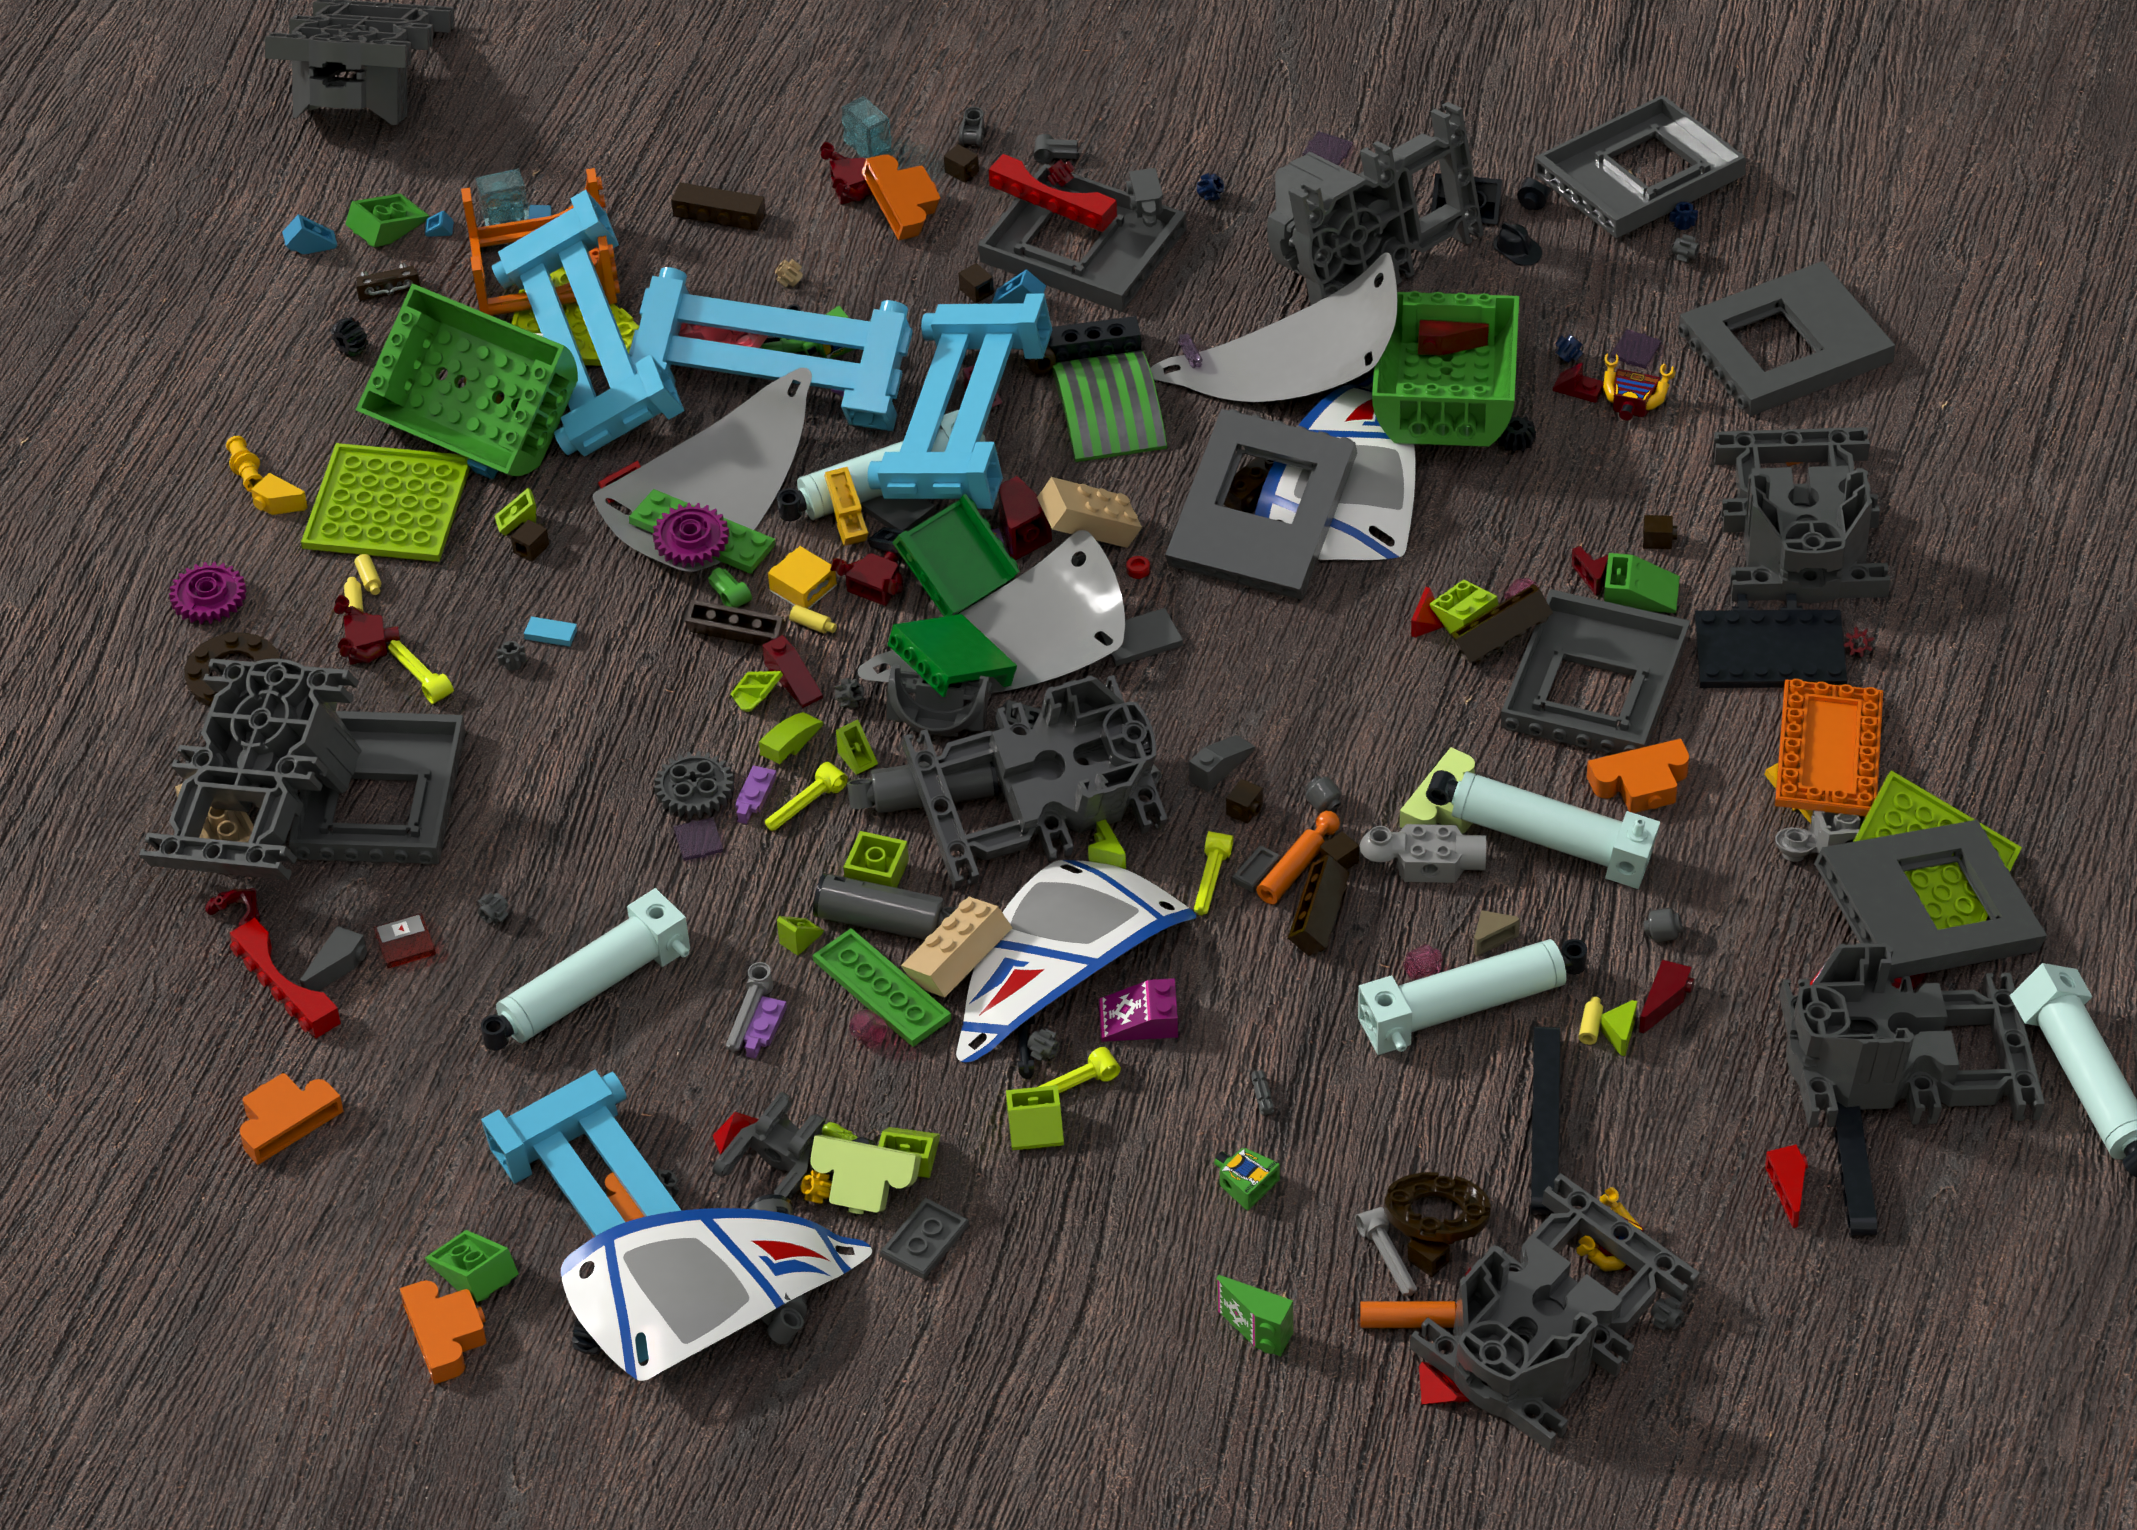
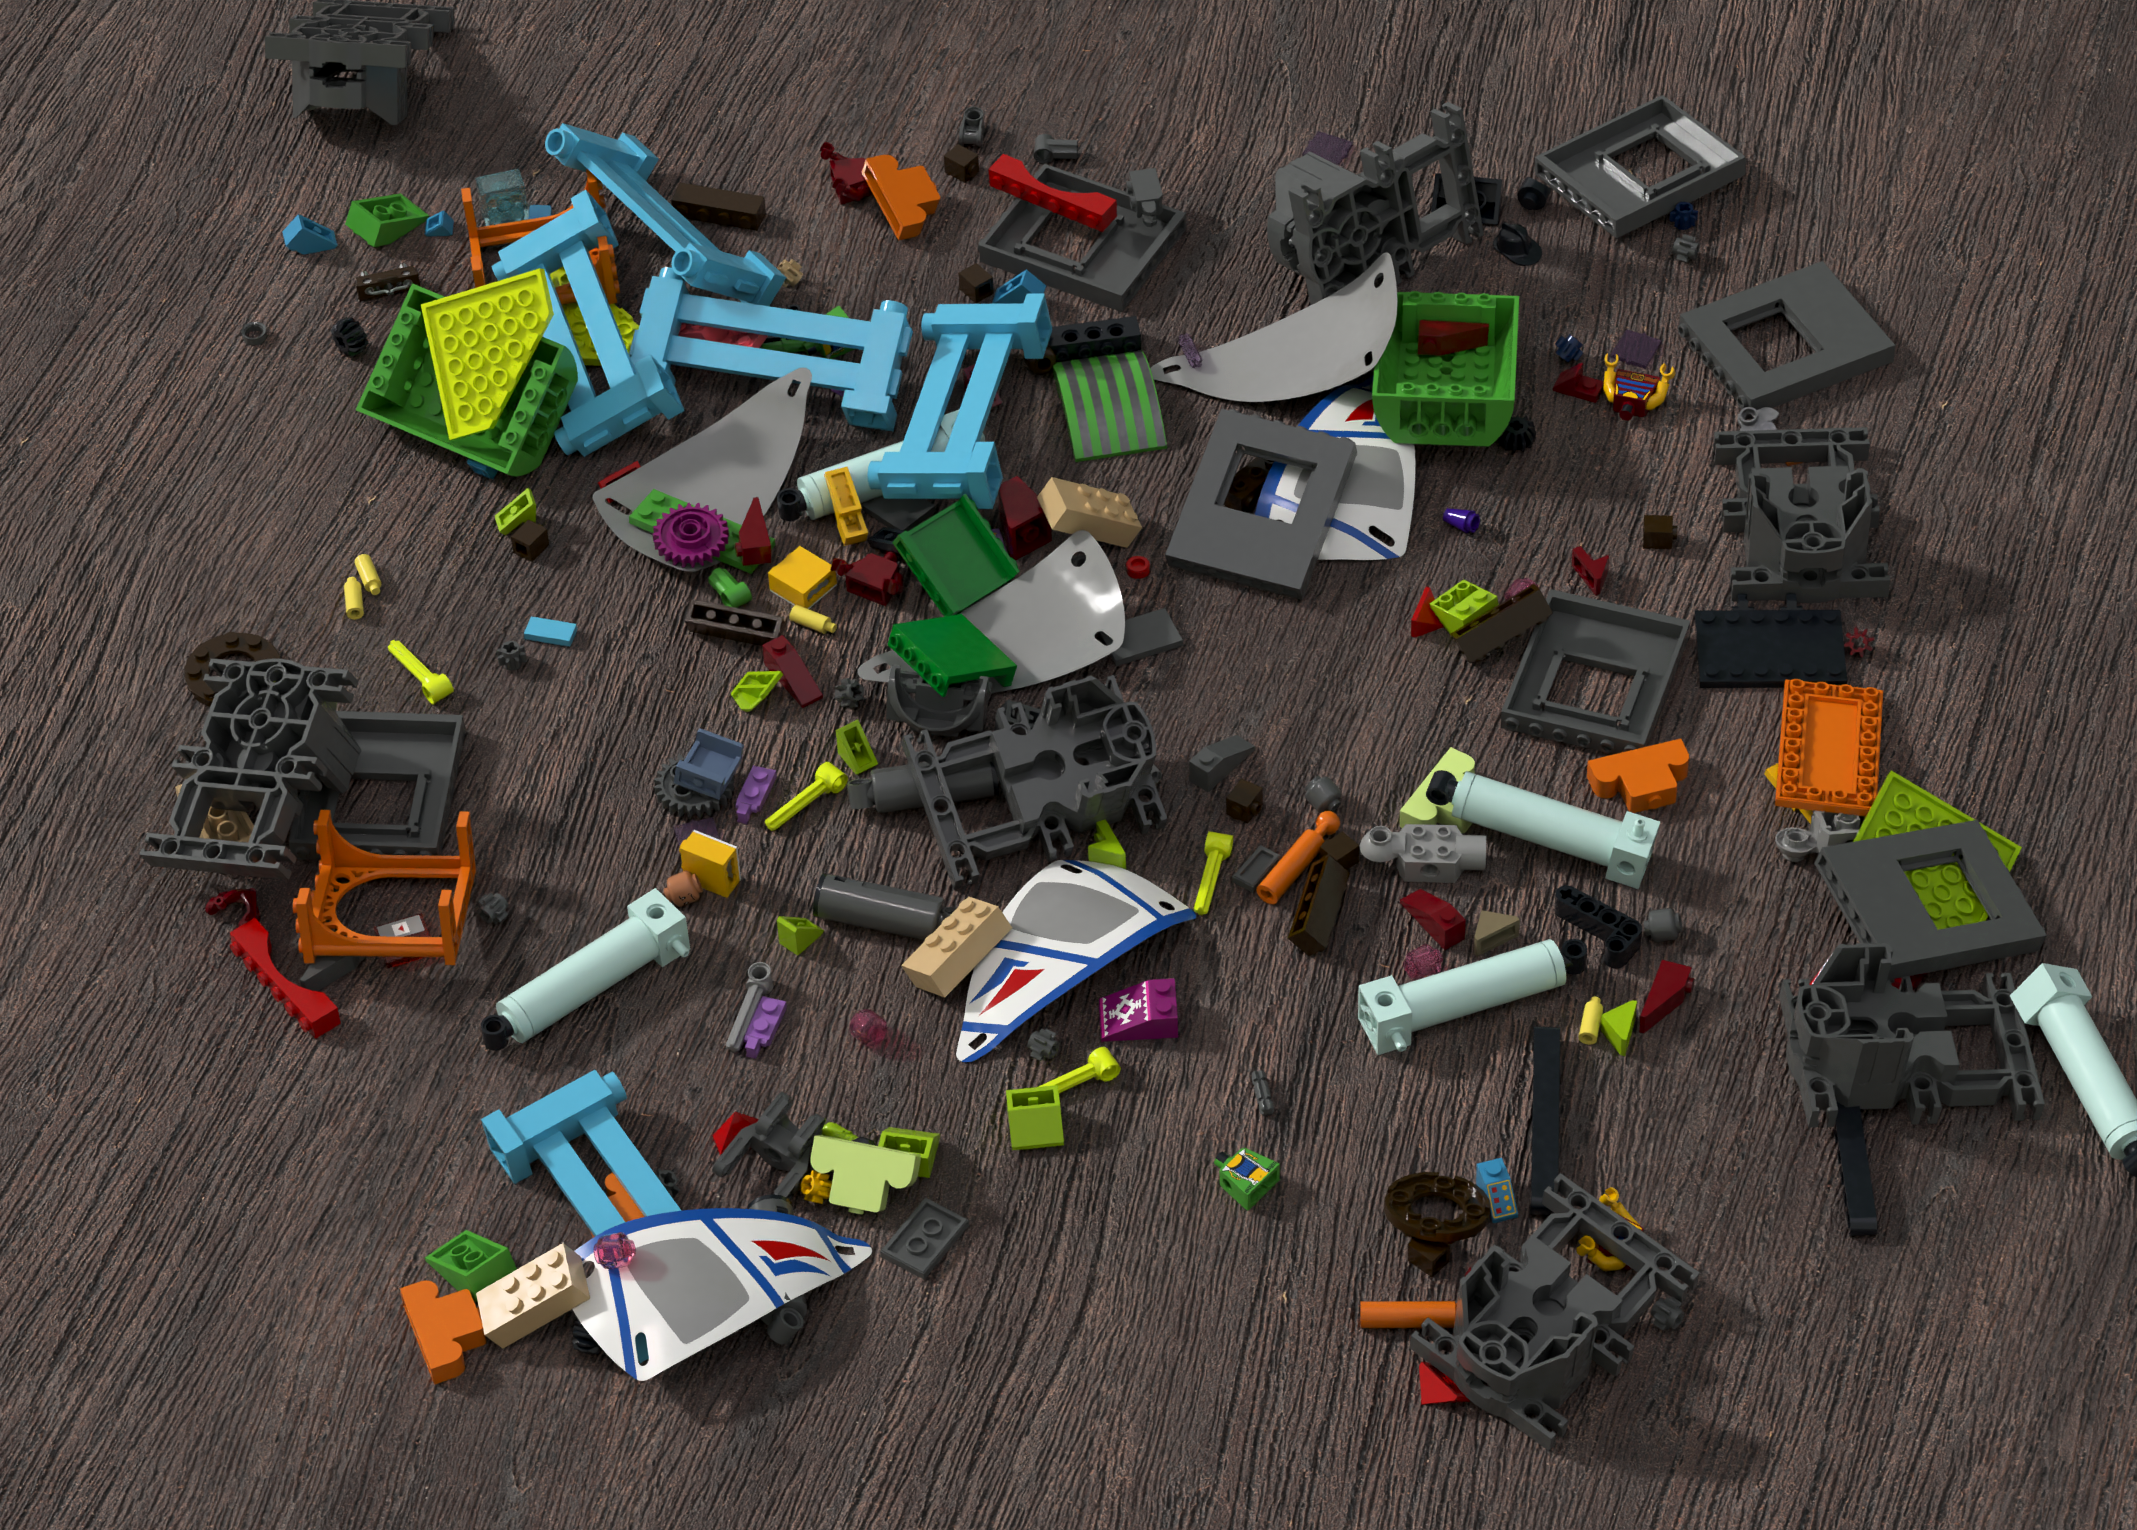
magenta gear [169,562,247,624] -> none
yellow piece [226,436,263,492] -> none
orange brick [240,1073,344,1165] -> none
yellow slope [251,473,308,515] -> none
lime plate [301,443,470,562] -> none
dark red torso [334,595,400,665] -> none
lime slope [759,712,823,764] -> none
bright green plate [813,928,951,1047] -> none
clear light blue brick [841,96,892,159] -> none
lime brick [843,831,909,888] -> none
black hinge [1018,1014,1035,1079] -> none
dark red gear [1047,159,1075,187] -> none
dark blue gear [1197,173,1224,201] -> none
bright green slope [1216,1275,1293,1357] -> none
light grey axle [1355,1207,1417,1297] -> none
bright green slope [1604,553,1680,613] -> none
red slope [1765,1144,1808,1228] -> none
none -> dark grey piece [241,322,267,345]
none -> orange arch [293,810,476,965]
none -> neon yellow plate [421,268,554,440]
none -> tan brick [476,1243,590,1348]
none -> medium azure fence [545,123,787,306]
none -> clear pink head [594,1232,636,1270]
none -> nougat head [664,871,703,907]
none -> sand blue panel [674,728,744,800]
none -> yellow piece [679,830,741,898]
none -> dark red slope [735,497,771,566]
none -> dark red slope [1400,889,1466,950]
none -> dark purple cone [1443,508,1480,533]
none -> dark azure slope [1476,1158,1518,1223]
none -> black beam [1555,885,1642,969]
none -> flat silver plate [1737,407,1779,431]

